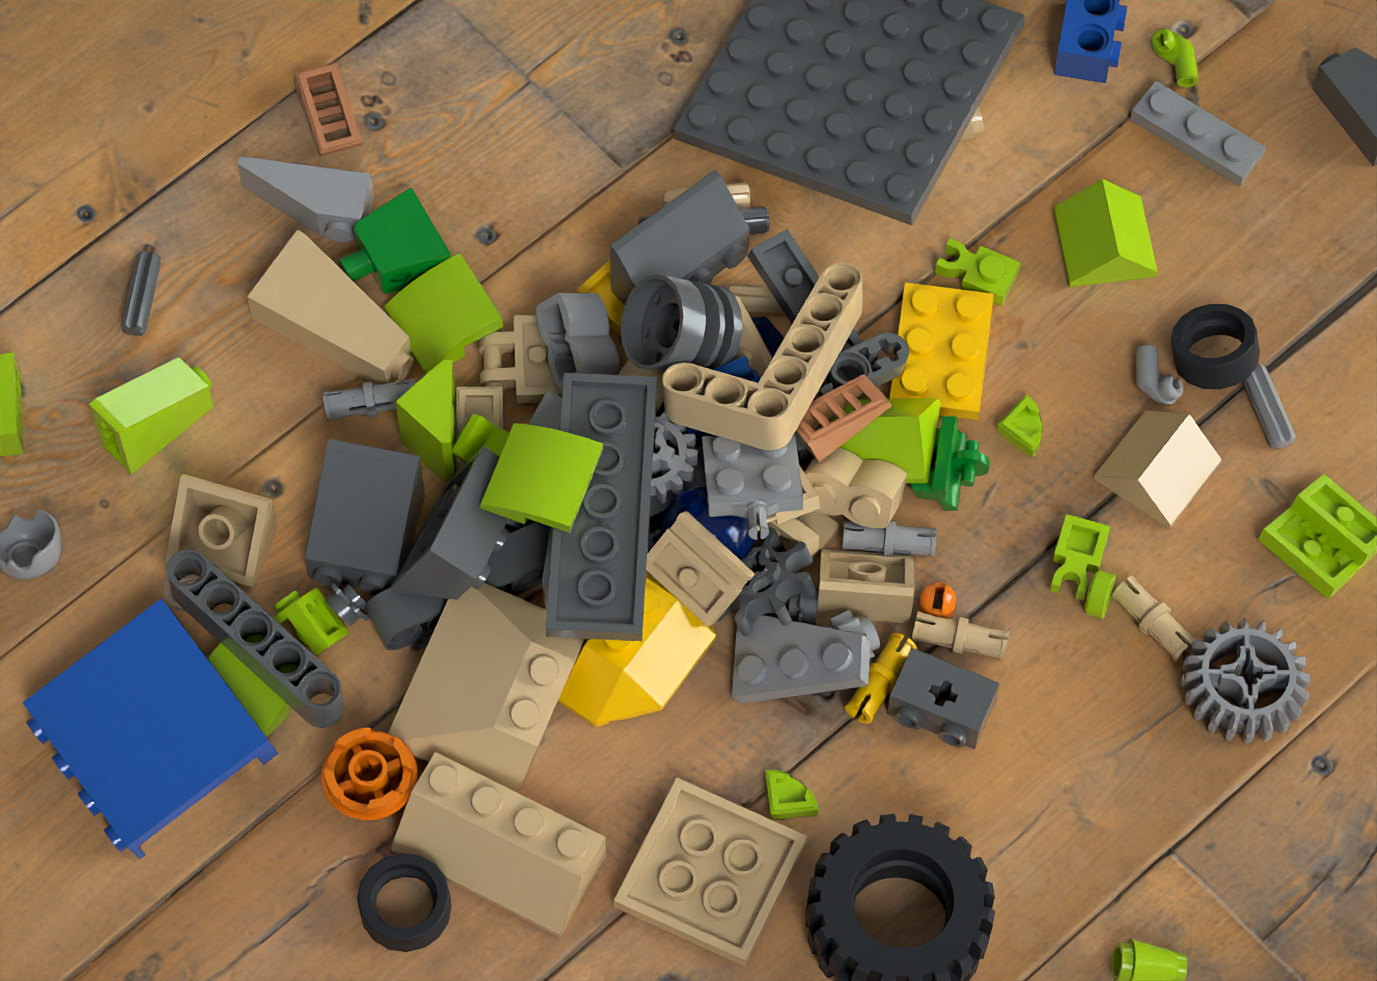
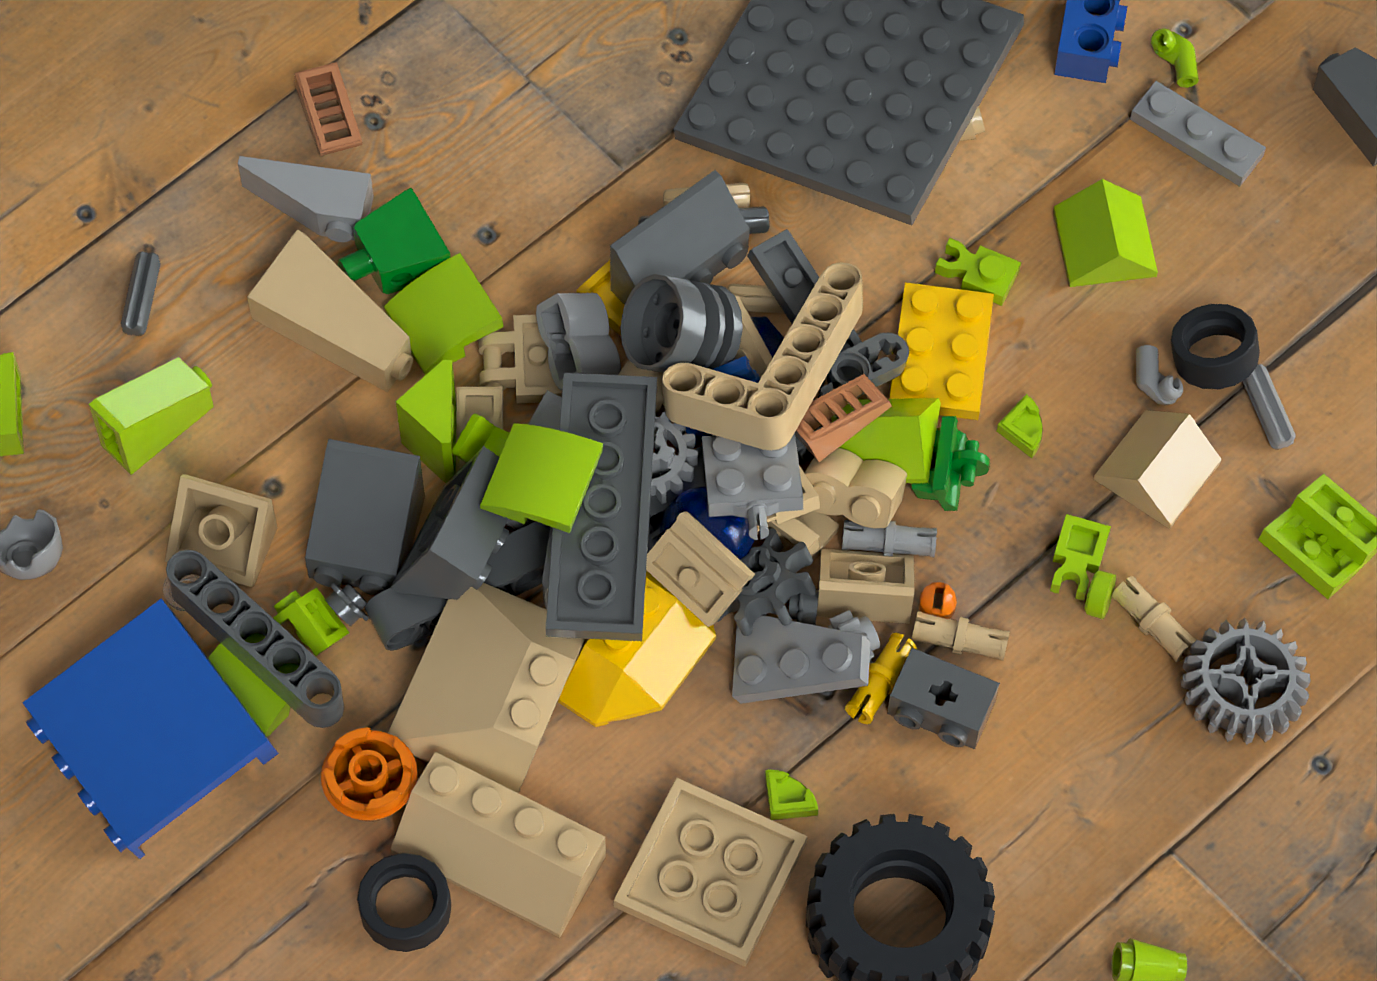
light grey pin [323,378,415,421] -> none

